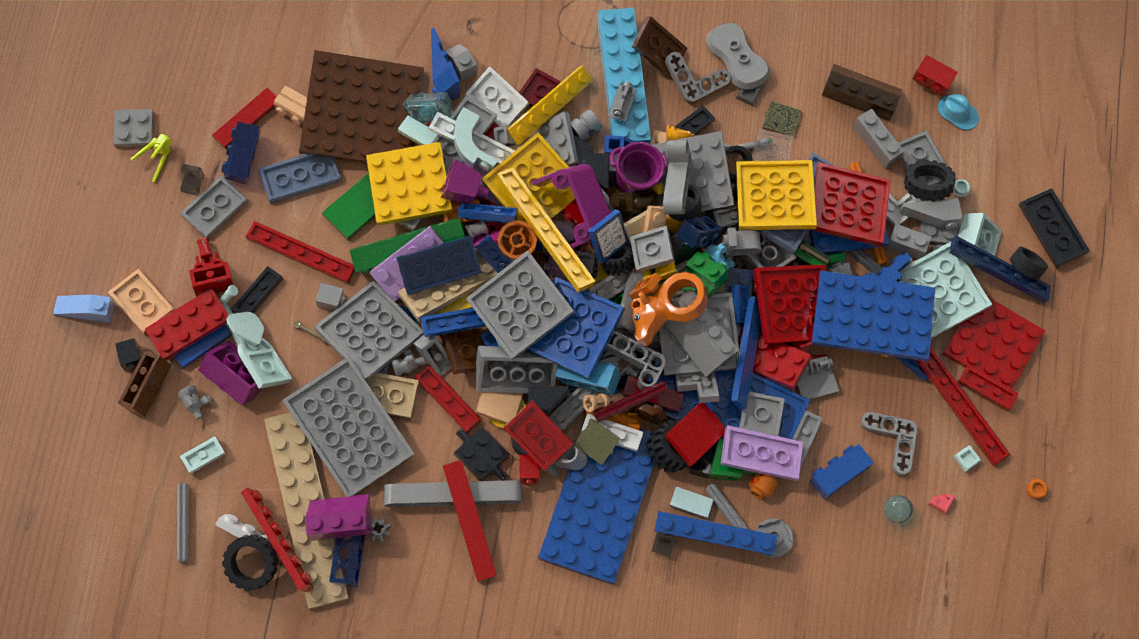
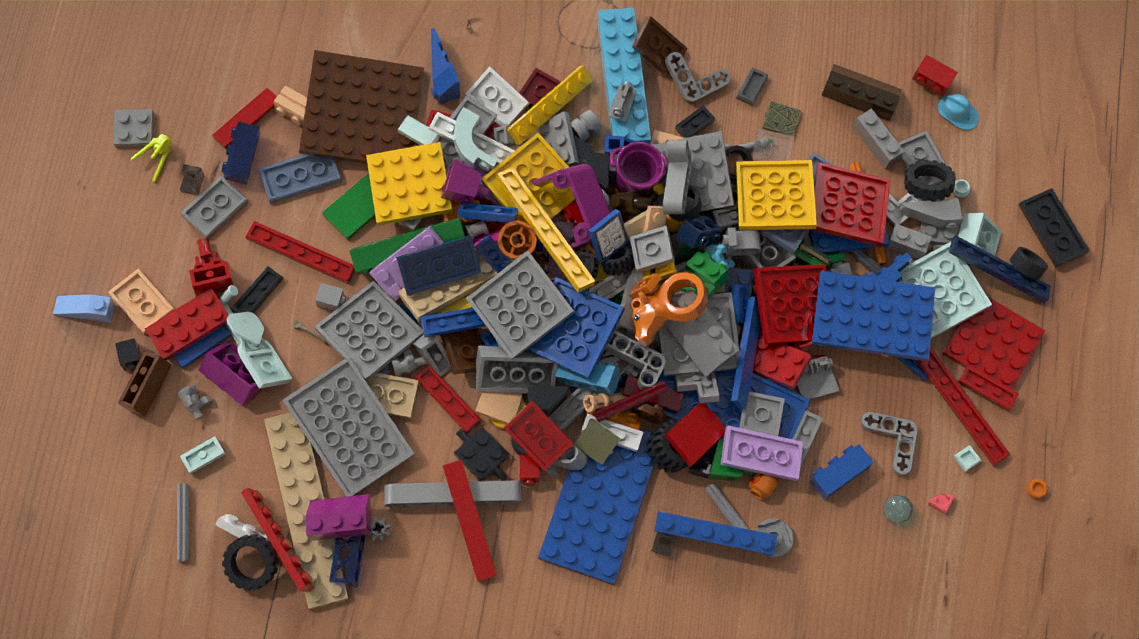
clear light blue slope [403,92,452,123] -> none
light grey slope [446,44,477,82] -> none
light orange hair [666,125,694,141] -> none
light aqua tile [670,487,714,519] -> none
light grey plate [706,23,771,90] -> none

